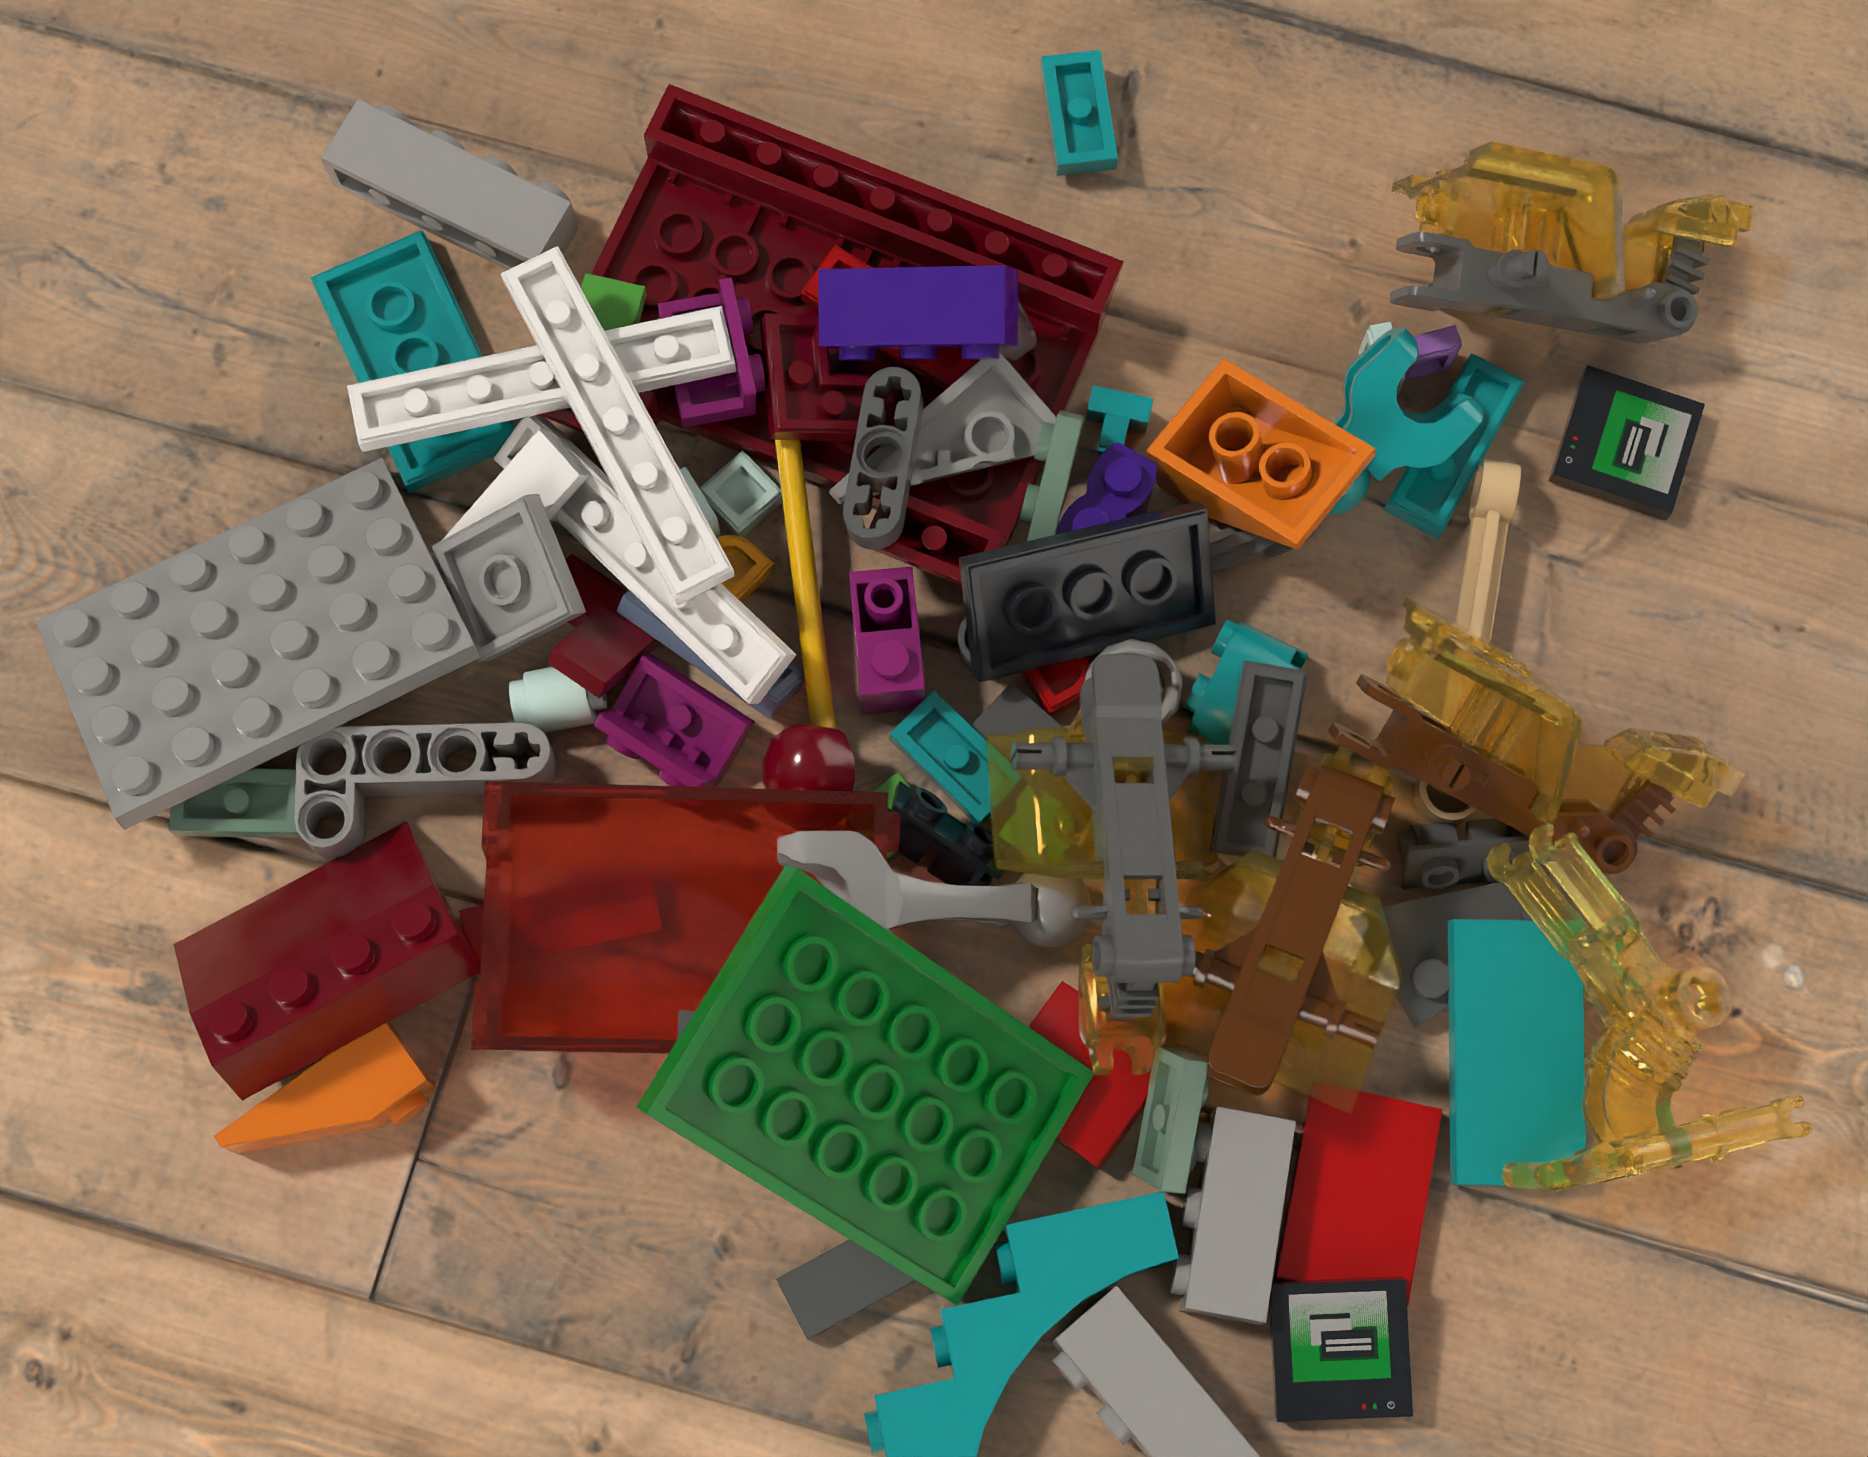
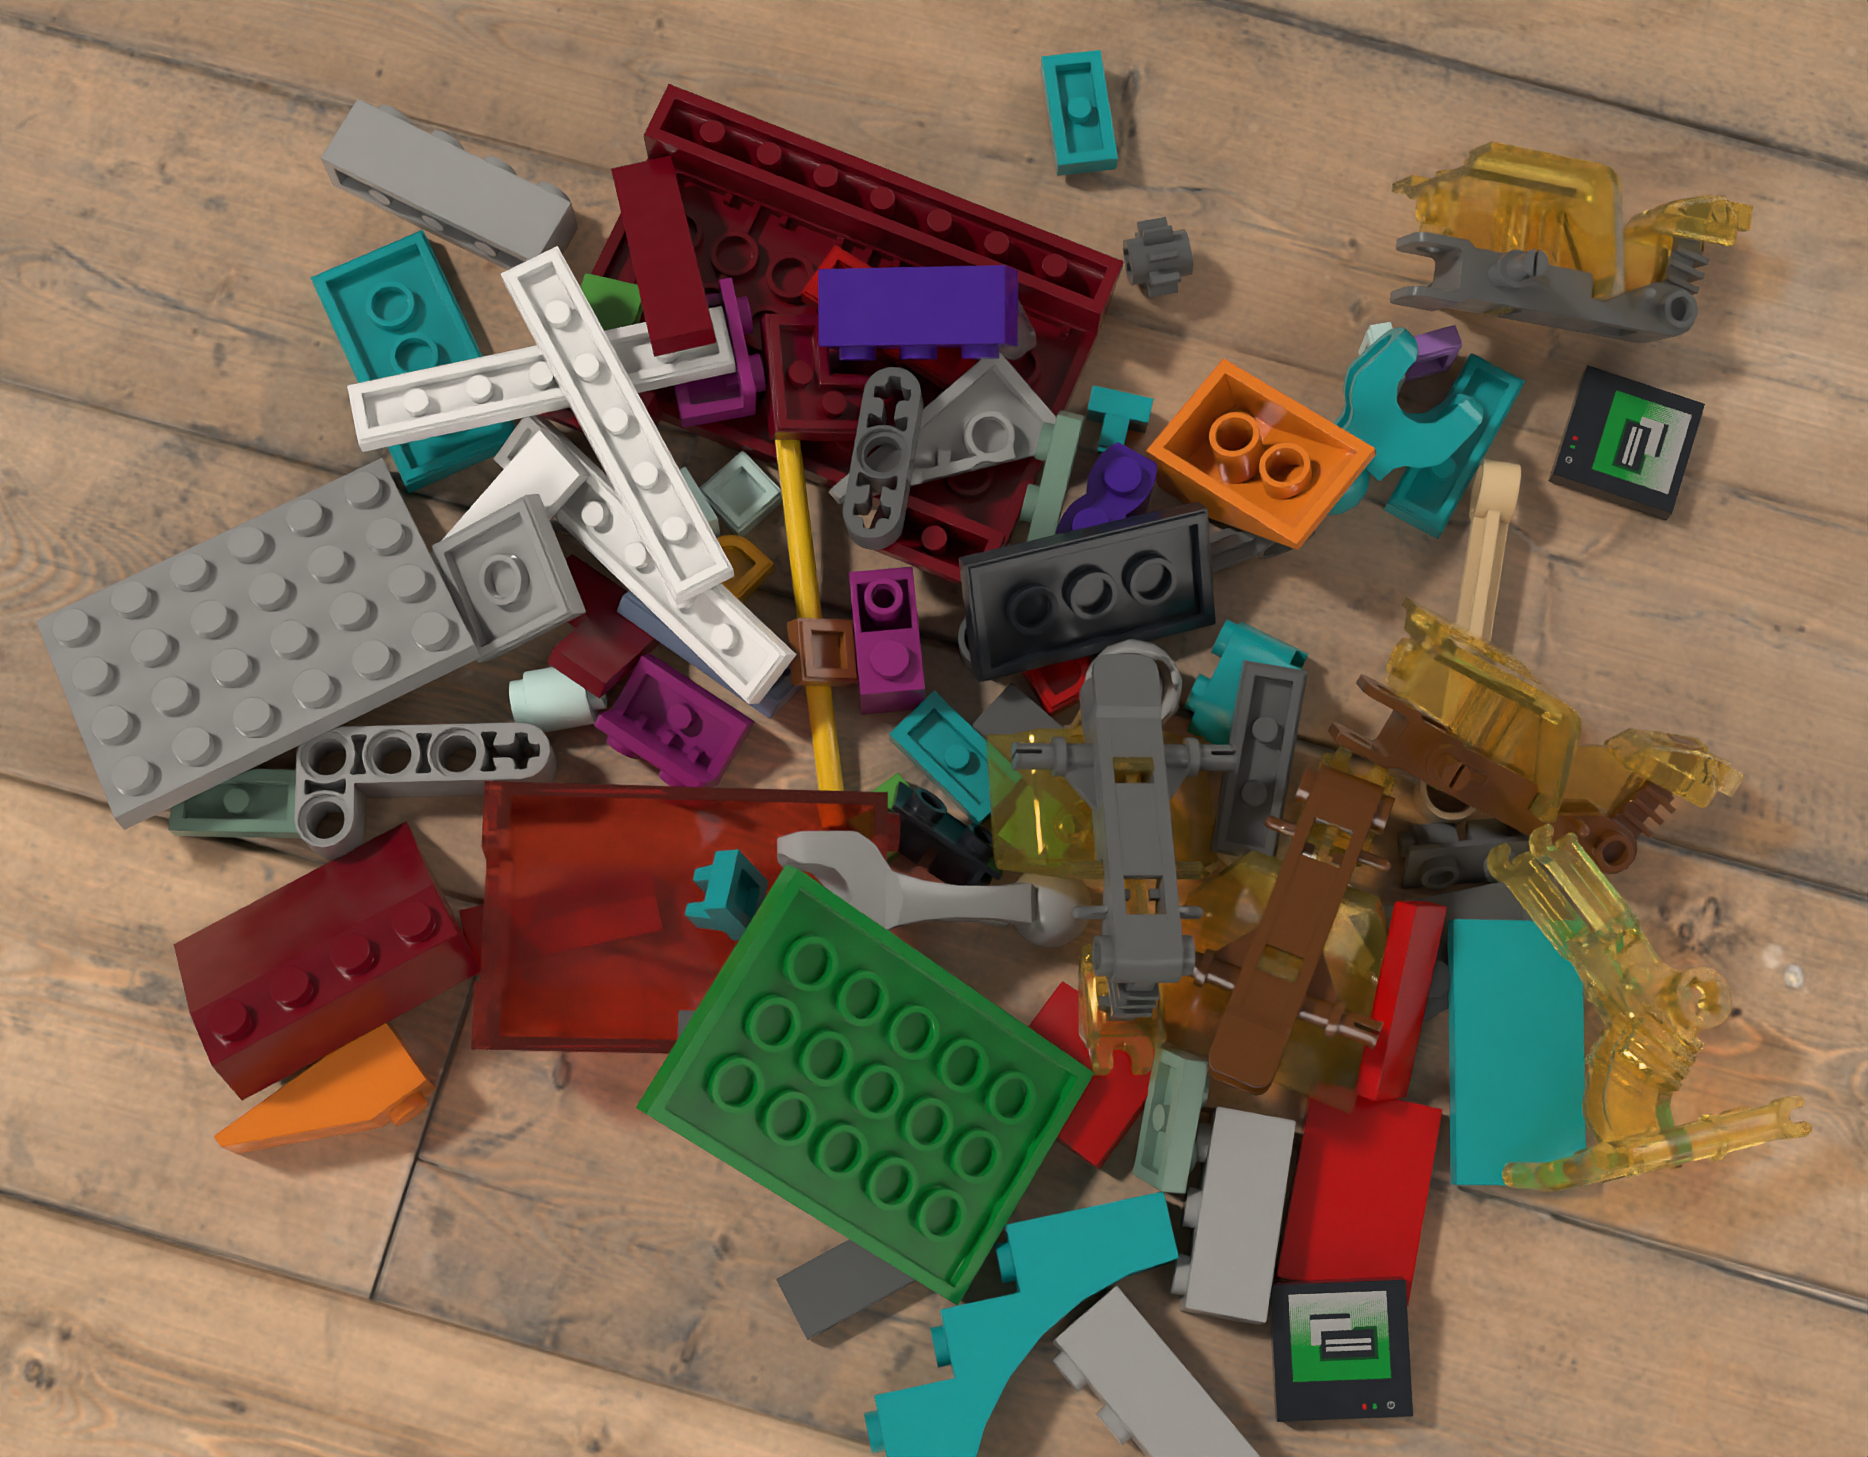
dark red hair [762,723,855,820] -> none
none -> dark red tile [611,155,717,357]
none -> teal tile [685,849,769,941]
none -> dark orange tile [787,618,858,687]
none -> dark grey gear [1123,217,1193,298]
none -> red tile [1355,901,1447,1101]

